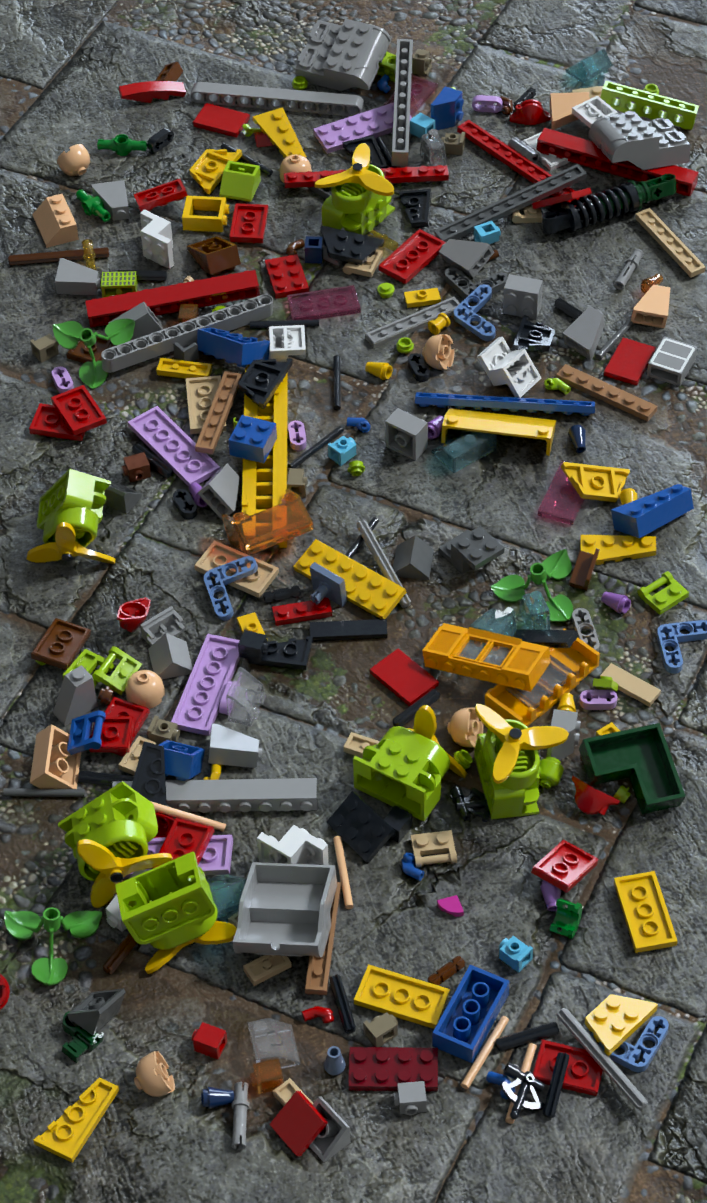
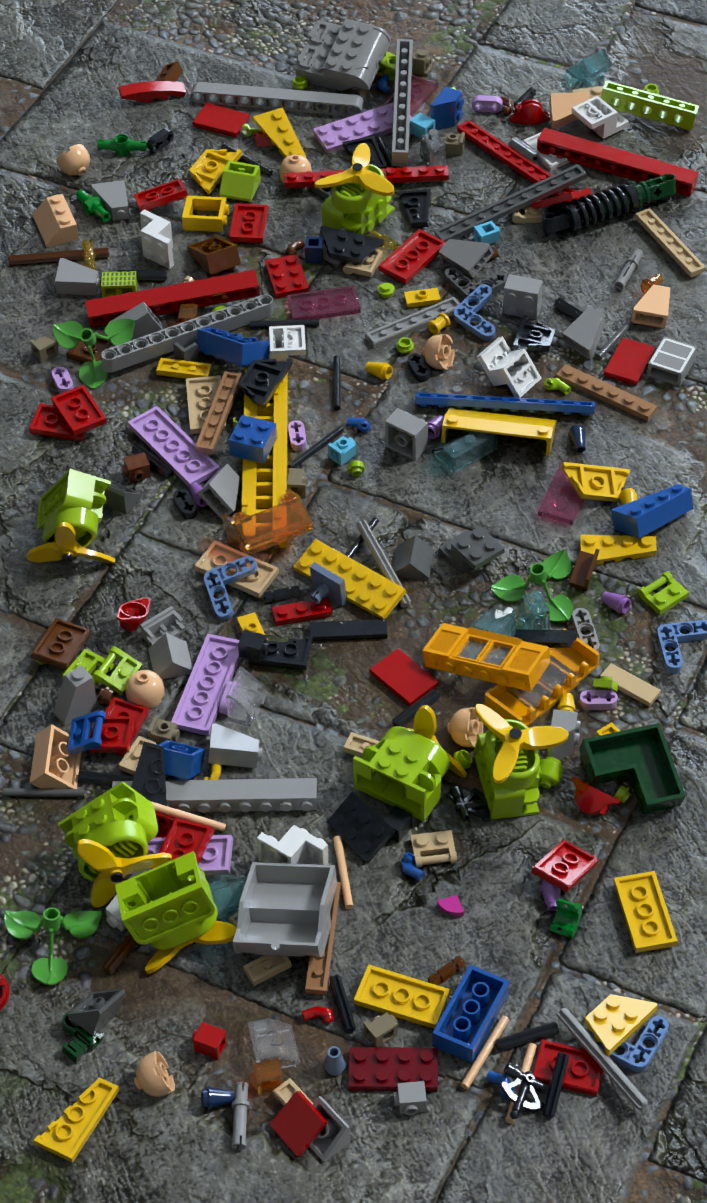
medium azure brick [499,936,533,973] -> none
light grey piece [589,111,690,170] -> none

